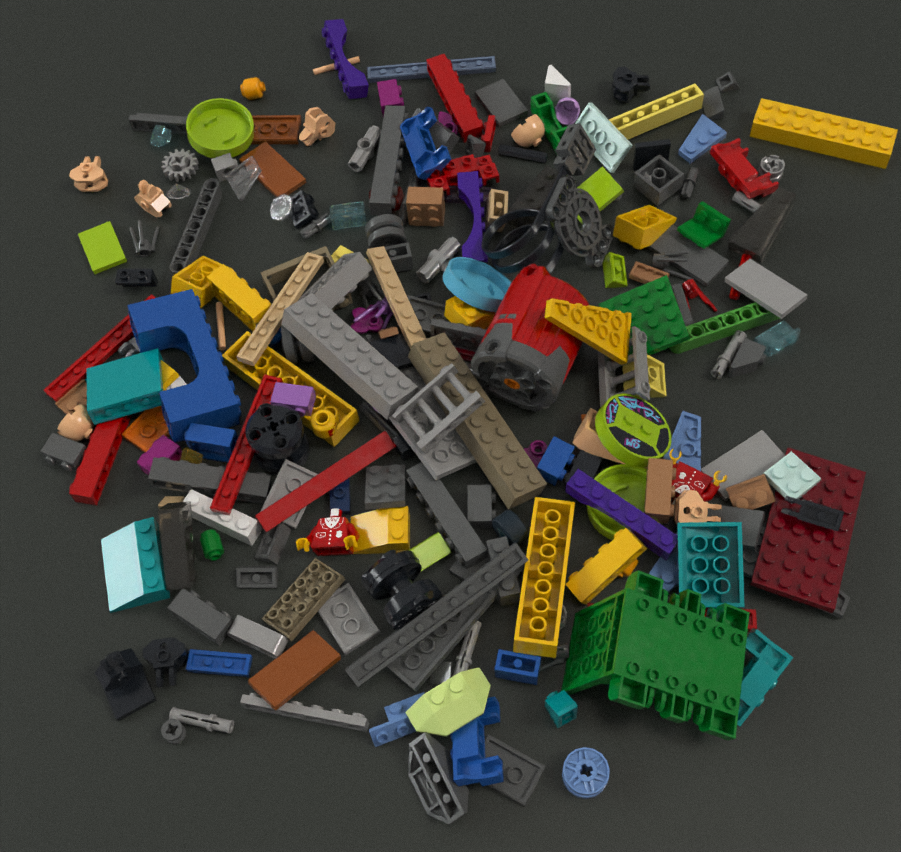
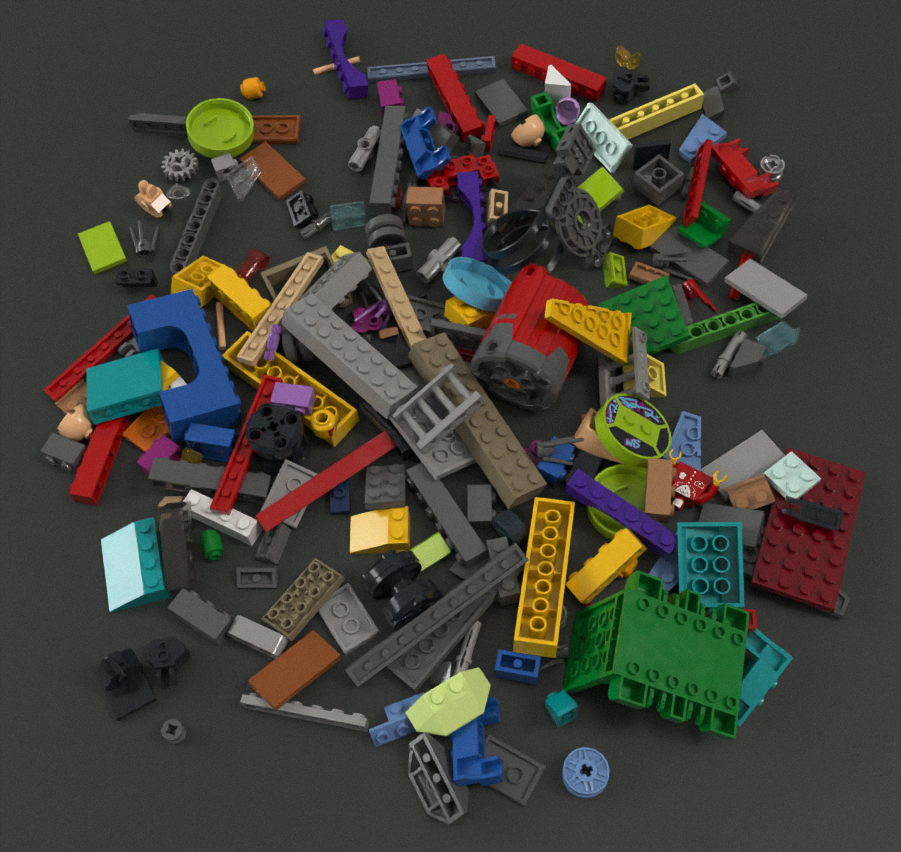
light nougat hinge [69,156,108,192] -> none
clear light blue piece [150,125,172,147] -> none
light grey pin [169,707,234,734] -> none
blue plate [186,649,252,677] -> none
clear gear [270,194,294,221] -> none
red torso [296,508,360,556] -> none
light nougat hinge [299,107,335,147] -> none
light nougat hinge [674,490,722,524] -> none
yellow brick [750,98,898,169] -> none
none -> clear red piece [235,248,270,282]
none -> medium lavender axle [263,324,283,361]
none -> red brick [511,44,607,102]
none -> dark grey plant [536,436,584,466]
none -> clear yellow bracket [615,45,640,70]
none -> red tile [683,139,713,227]

